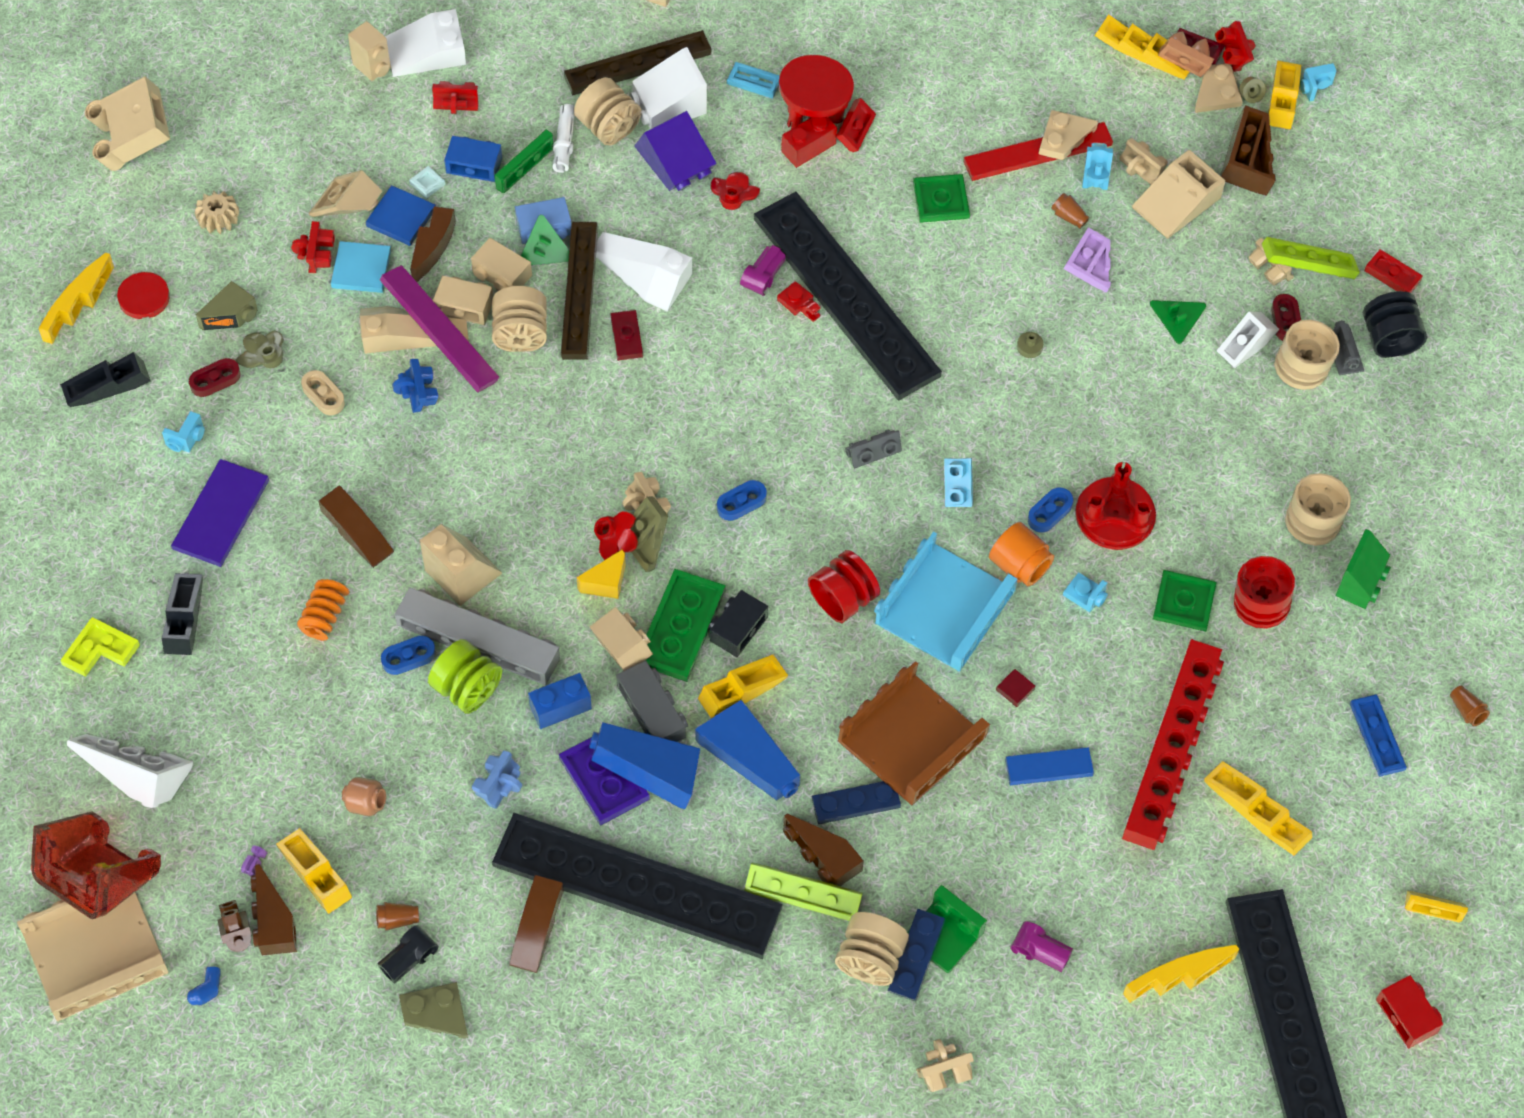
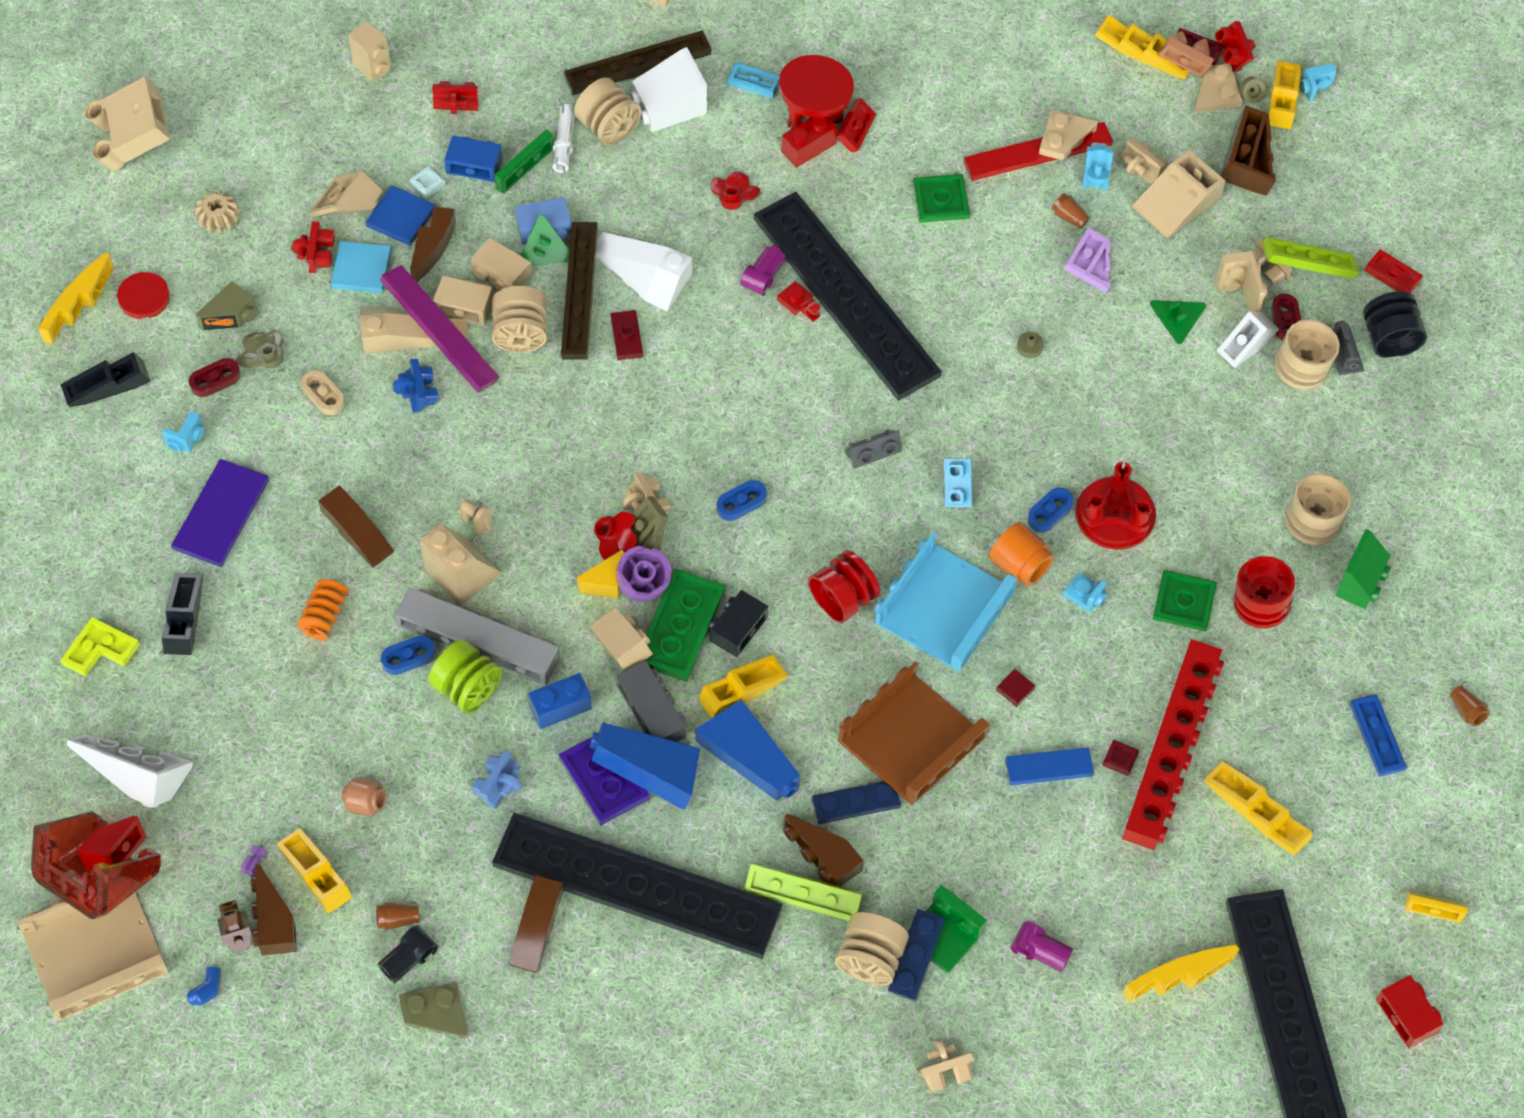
white slope [385,9,466,77] -> none
dark purple slope [634,111,717,191] -> none
none -> red slope [77,816,147,877]
none -> tan piece [456,500,492,535]
none -> medium lavender cylinder [616,546,671,602]
none -> dark red tile [1102,740,1139,776]
none -> tan bracket [1215,251,1267,312]

